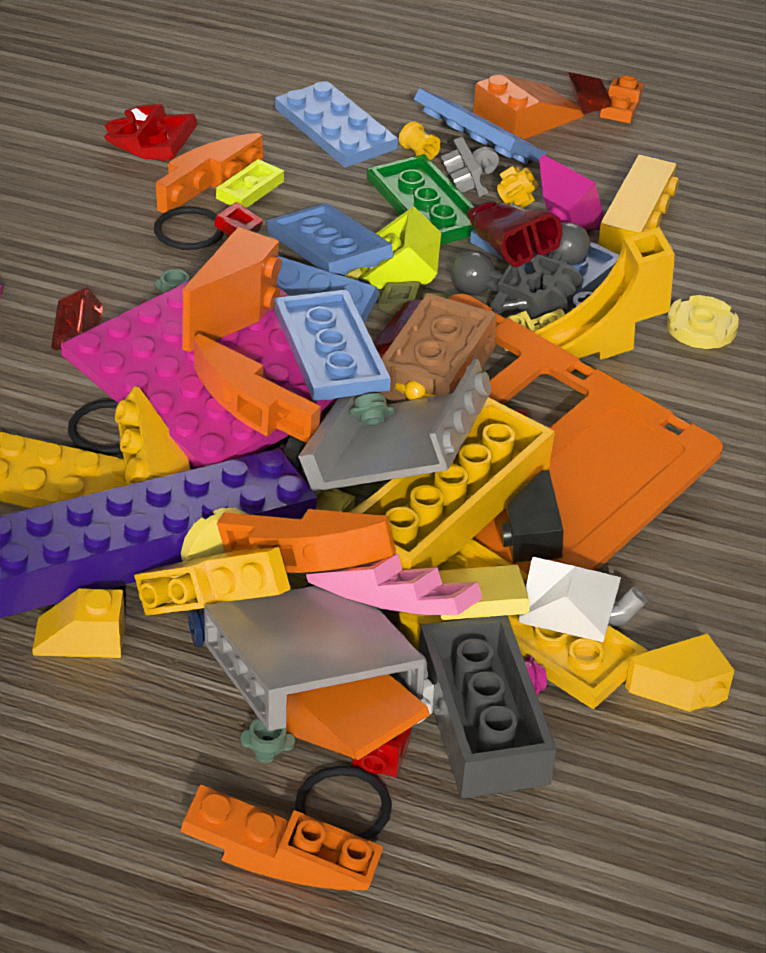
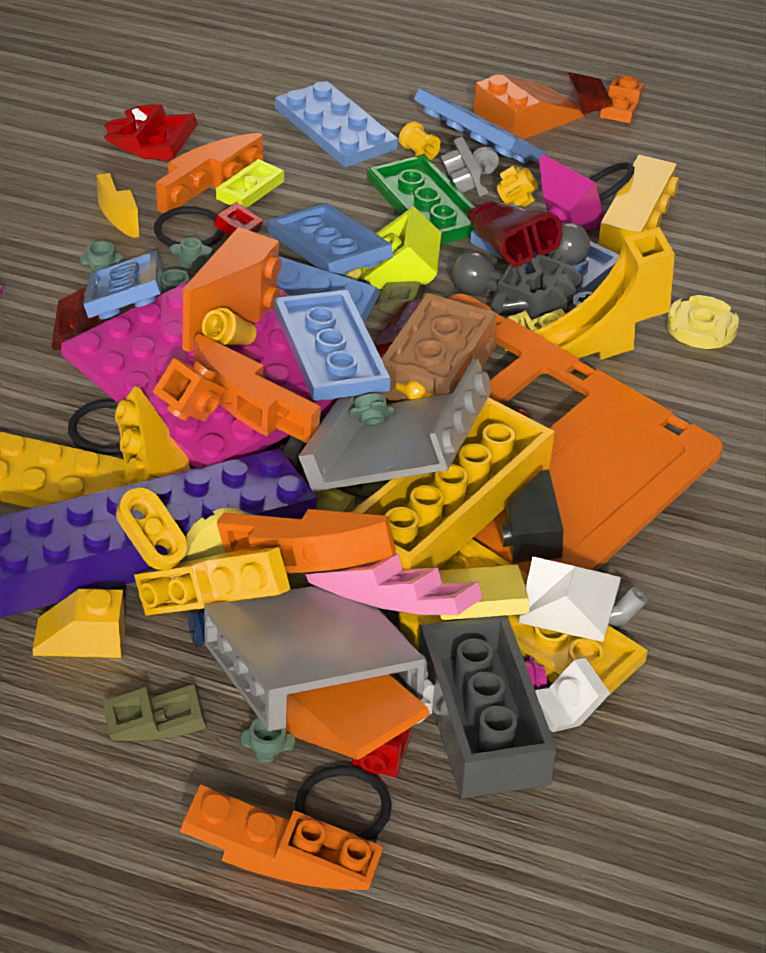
yellow slope [625,633,735,712] -> none
none -> sand green plate [80,241,123,271]
none -> medium blue plate [83,250,162,319]
none -> yellow slope [96,173,139,238]
none -> olive slope [103,684,207,741]
none -> yellow plate [116,488,187,570]
none -> orange brick [153,358,226,422]
none -> sand green plate [170,237,212,269]
none -> yellow cone [202,308,256,346]
none -> white bracket [535,658,610,732]
none -> black piece [589,162,635,201]

